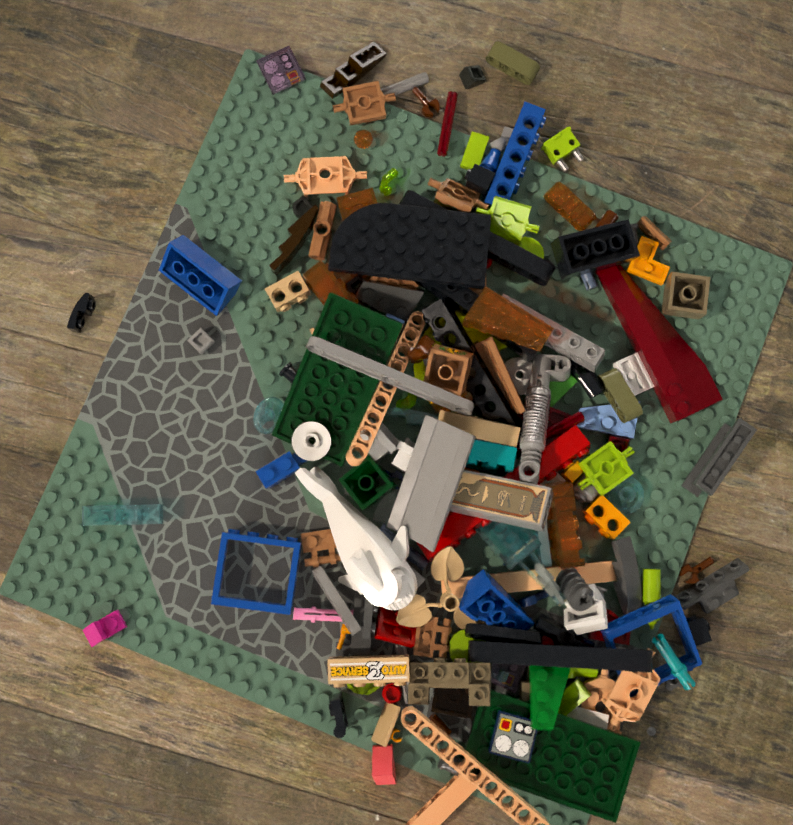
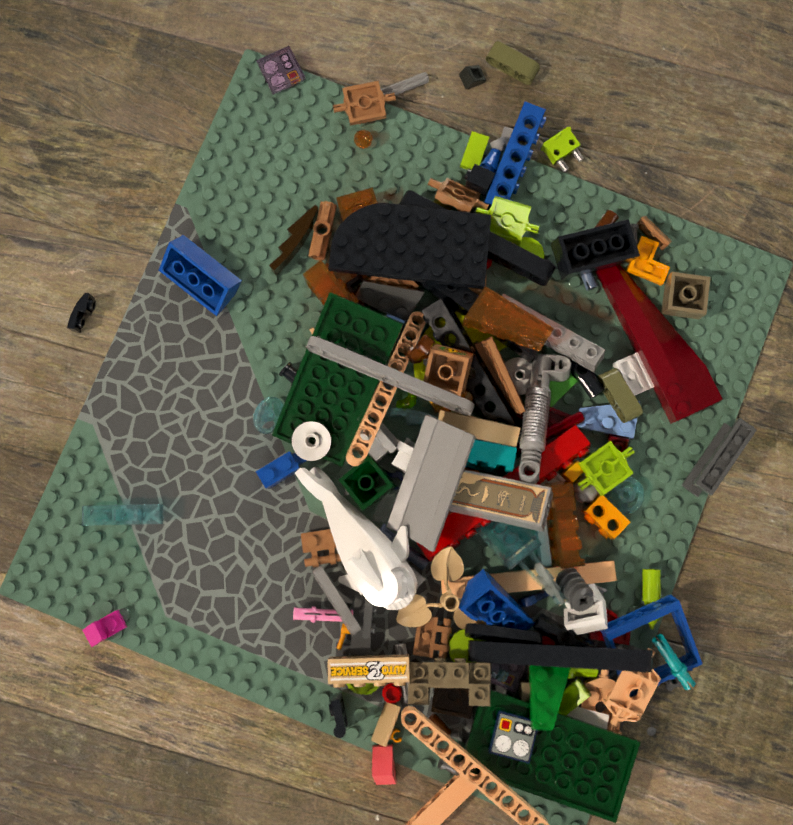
light grey tile [187,328,215,355] -> none
blue window [211,529,302,615] -> none
tan brick [265,271,311,312] -> none
light nougat plate [284,156,367,197] -> none
pearl dark grey tile [293,195,313,218] -> none
dark brown slope [320,42,387,99] -> none
red wing [375,606,416,648] -> none
clear neon green arm [379,168,399,196] -> none
reddish brown bar [412,87,440,118] -> none
dark red axle [437,91,458,157] -> none
clear orange beam [544,181,596,231] -> none
dark grey slope [611,536,642,615] -> none
dark grey bracket [674,558,750,614] -> none
reddish brown bar [679,557,714,584] -> none
black brick [686,614,712,646] -> none

